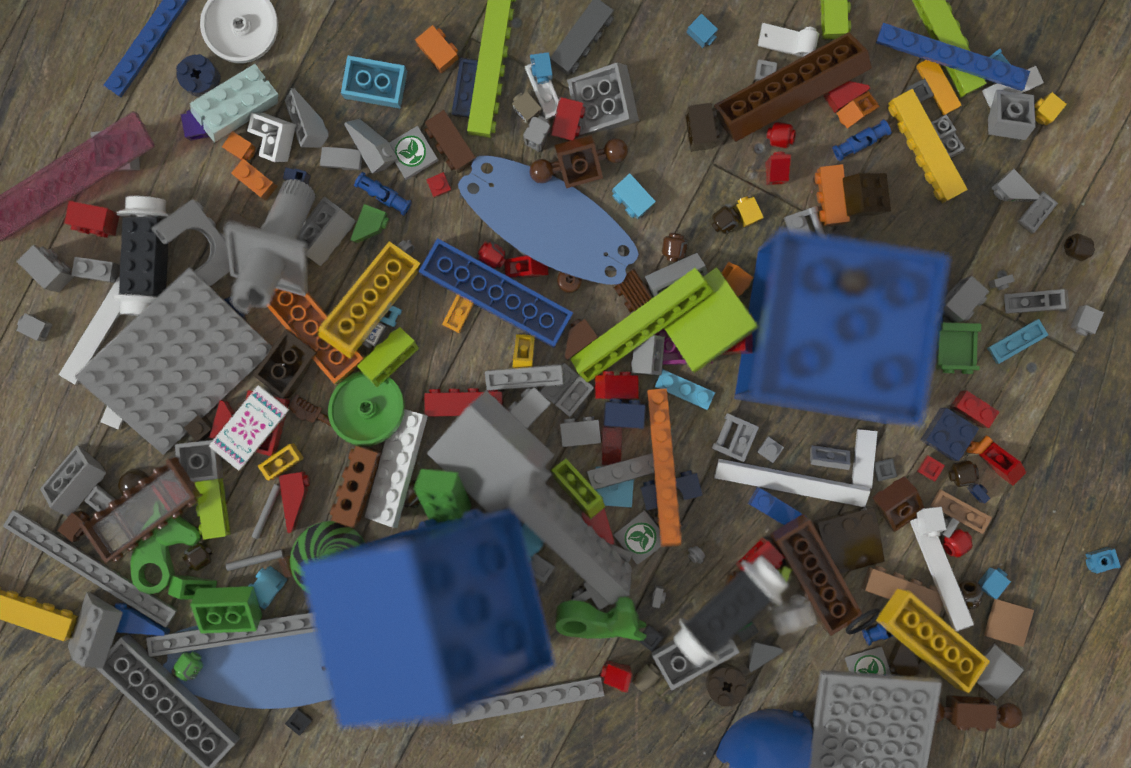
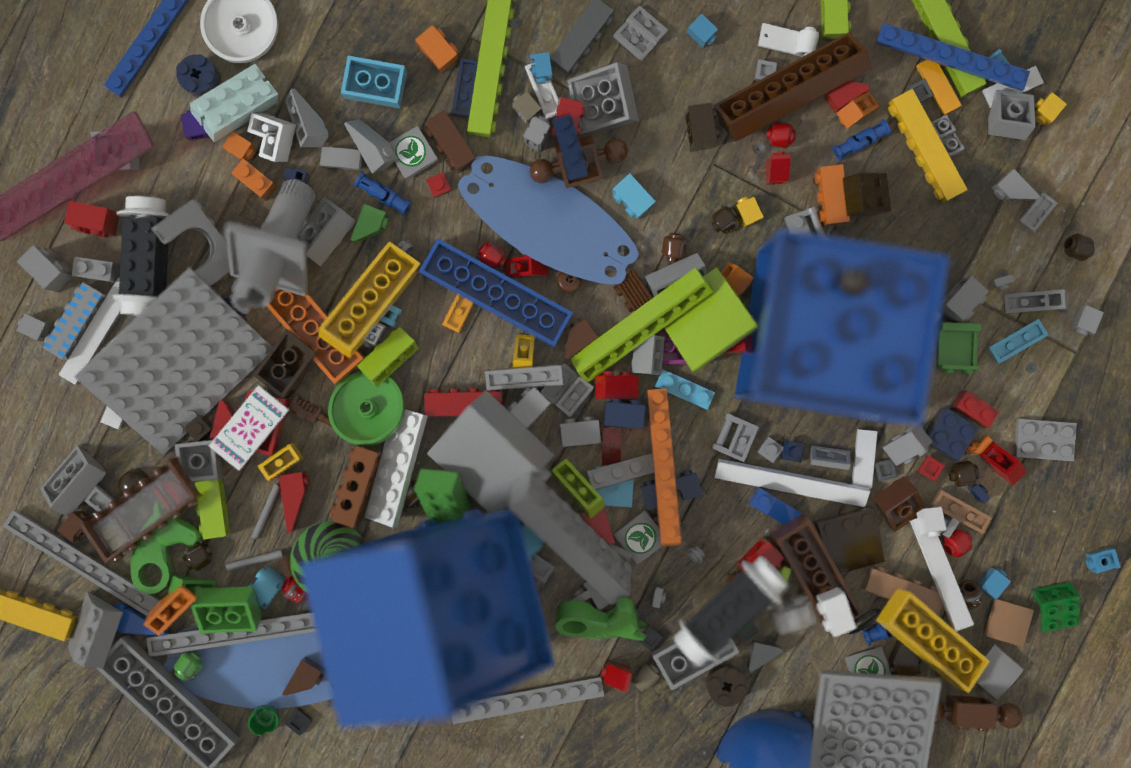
none -> light grey brick [42,282,107,360]
none -> orange slope [143,585,197,636]
none -> green hair [248,705,279,736]
none -> red head [281,576,308,604]
none -> reddish brown slope [282,657,325,696]
none -> dark blue arch [553,114,588,181]
none -> light grey slope [613,5,668,61]
none -> dark blue plate [781,440,804,462]
none -> white brick [816,587,856,637]
none -> light grey brick [882,425,932,466]
none -> light grey plate [1014,419,1077,461]
none -> green bracket [1033,582,1080,633]

